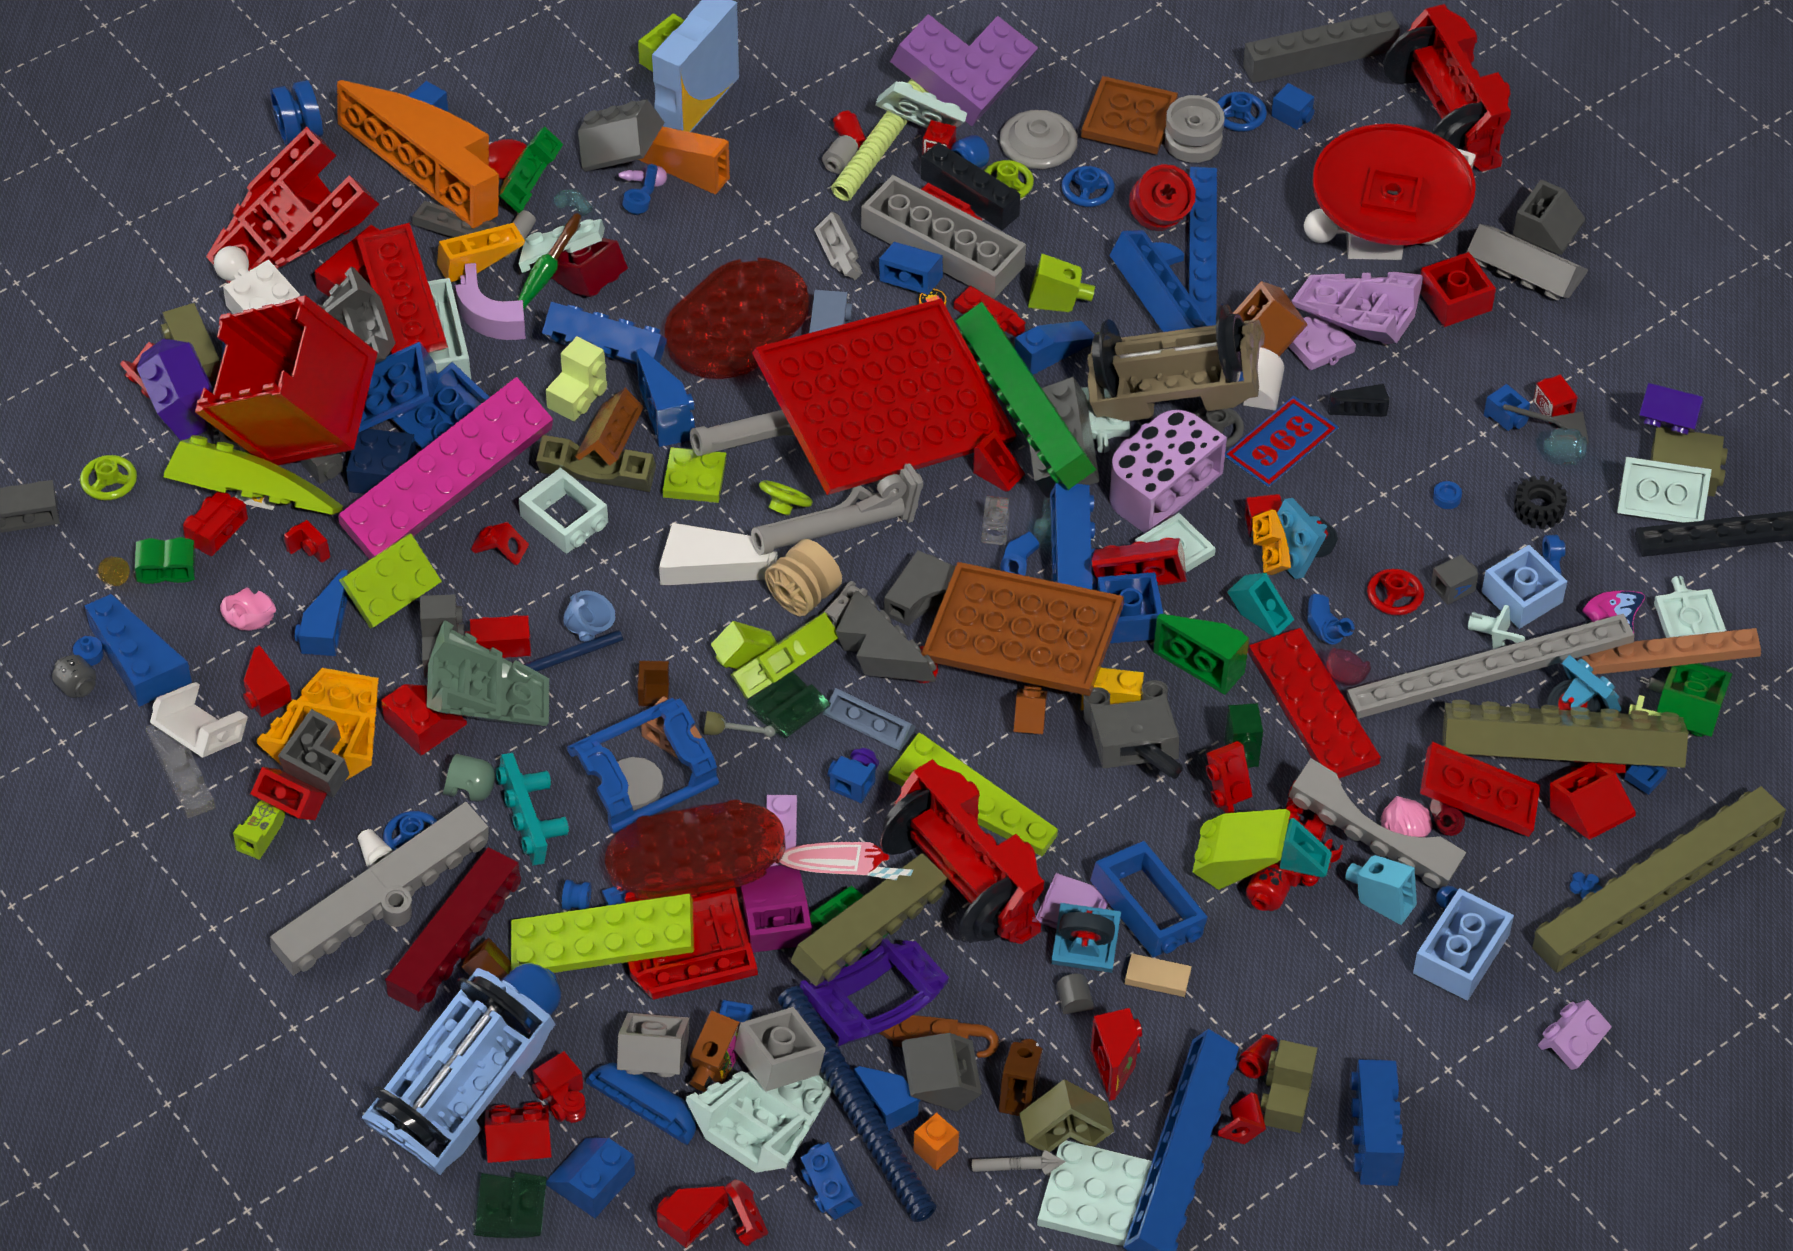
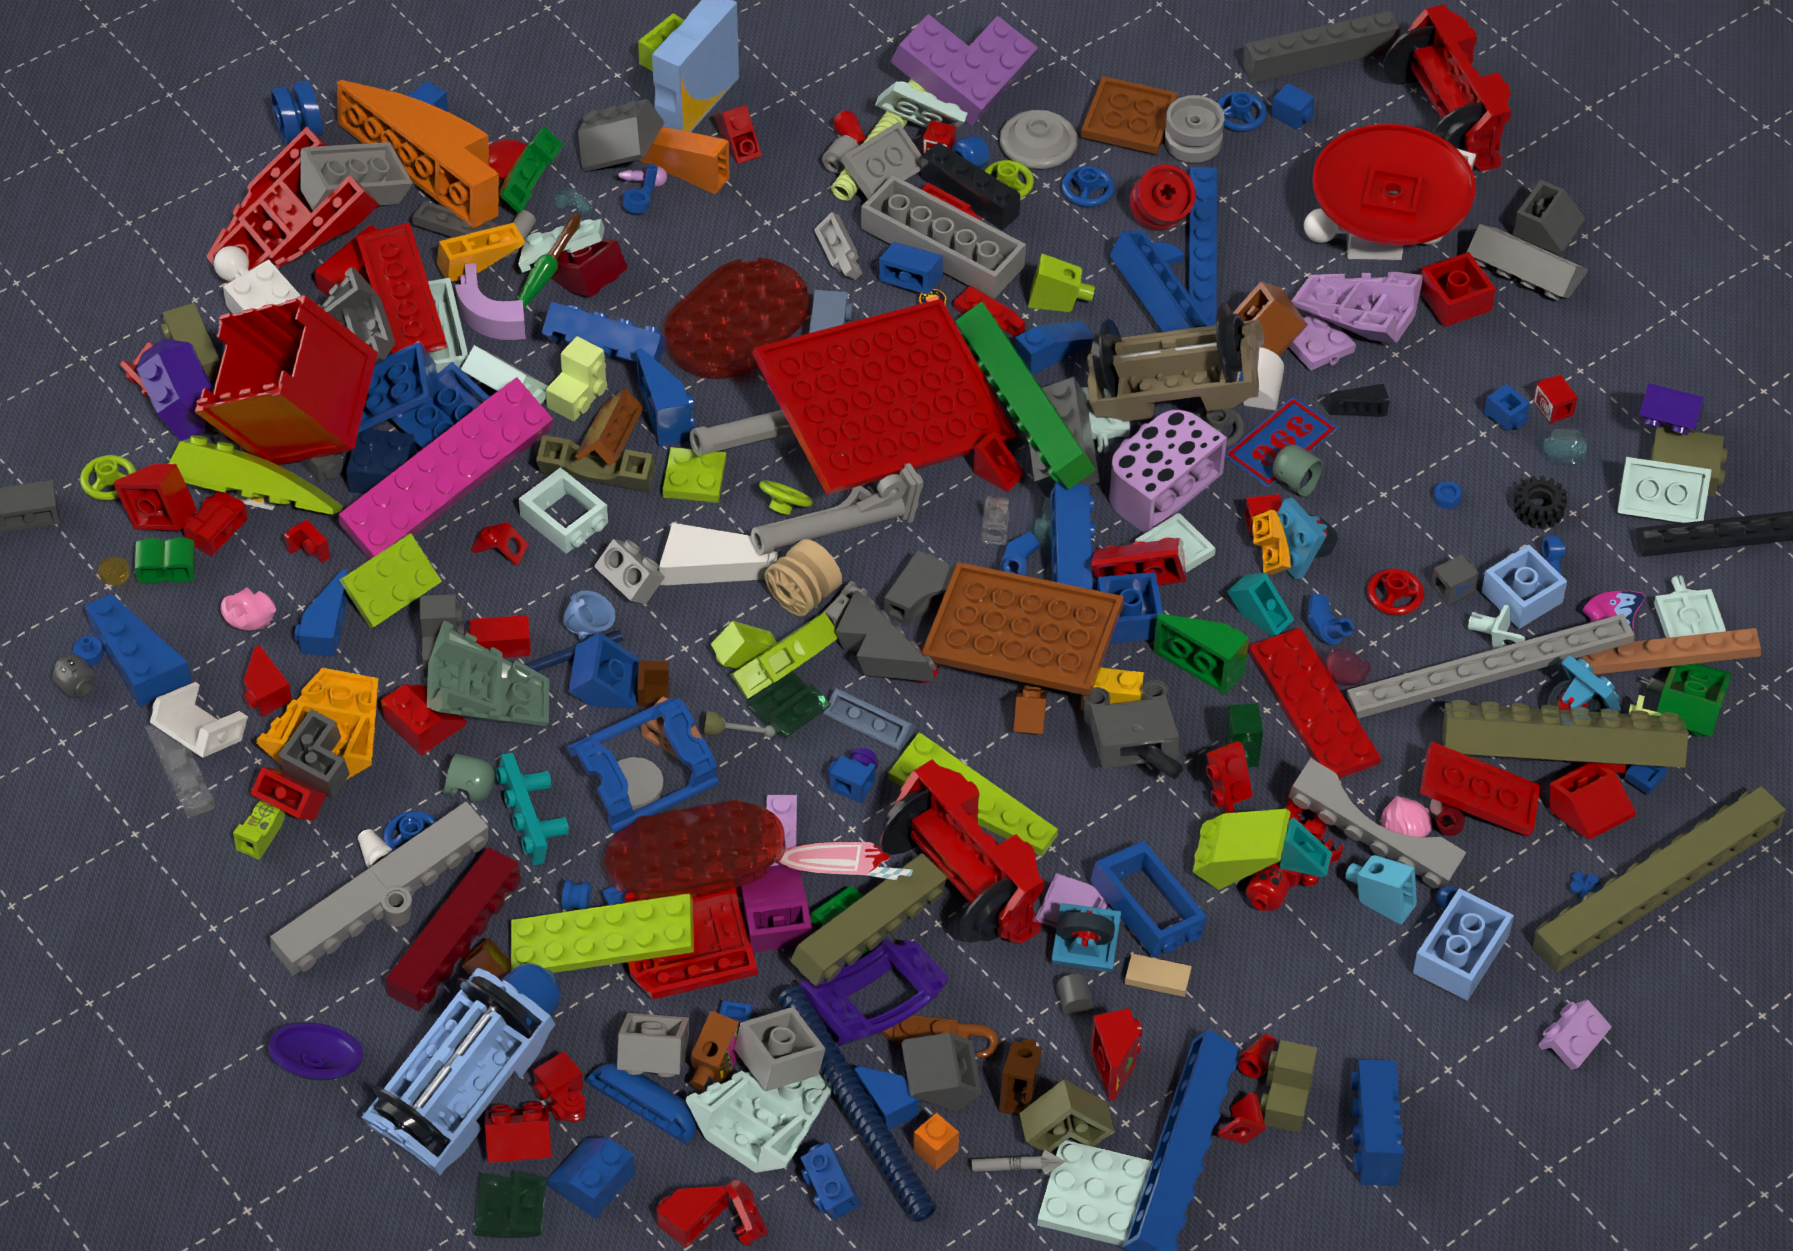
dark grey piece [1503,404,1589,445] -> none
none -> red slope [114,464,197,530]
none -> dark purple dish [268,1023,363,1081]
none -> light grey slope [301,142,413,210]
none -> light aqua brick [461,345,548,404]
none -> blue slope [569,632,642,709]
none -> light grey brick [594,539,665,604]
none -> red slope [714,105,762,164]
none -> light grey plate [840,122,922,199]
none -> sand green helmet [1272,445,1323,496]

